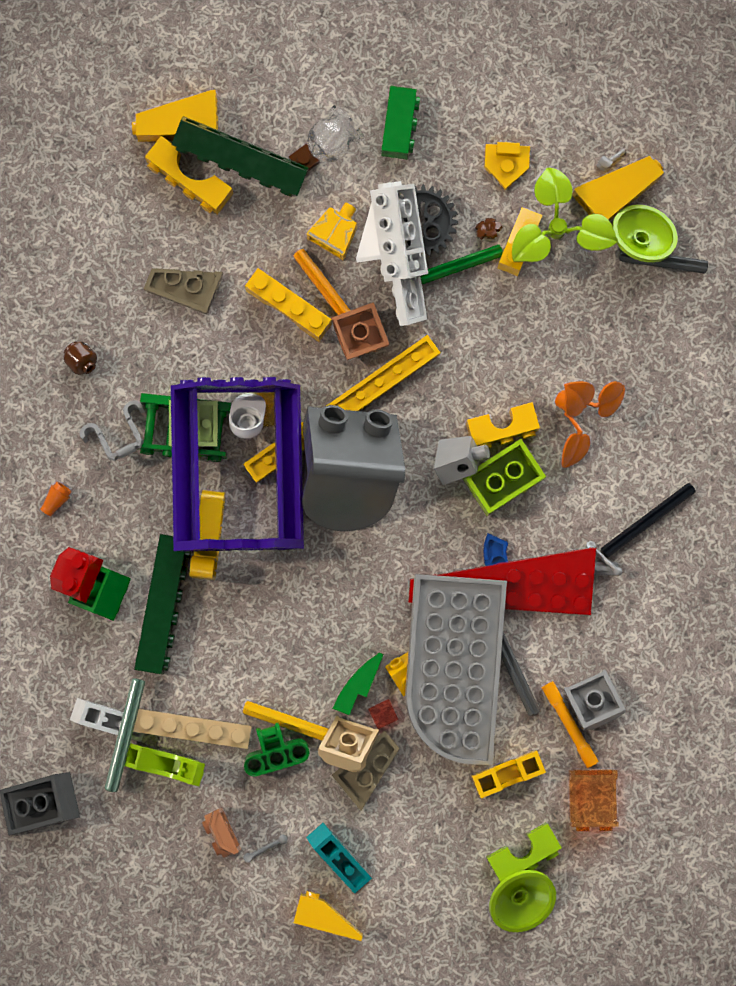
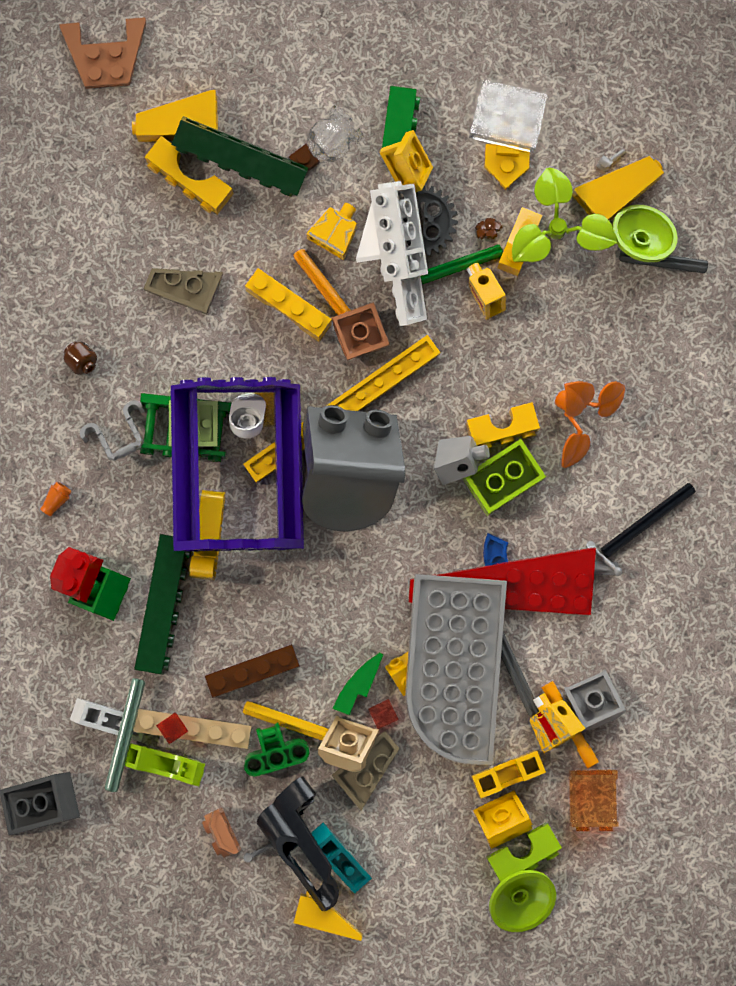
none -> nougat wing [59,17,146,89]
none -> clear red tile [156,712,188,744]
none -> reddish brown brick [205,644,300,698]
none -> black panel [257,776,339,911]
none -> yellow bracket [379,130,433,192]
none -> yellow torso [467,263,506,320]
none -> clear plate [469,79,548,153]
none -> yellow bracket [473,790,533,849]
none -> yellow torso [530,693,585,753]

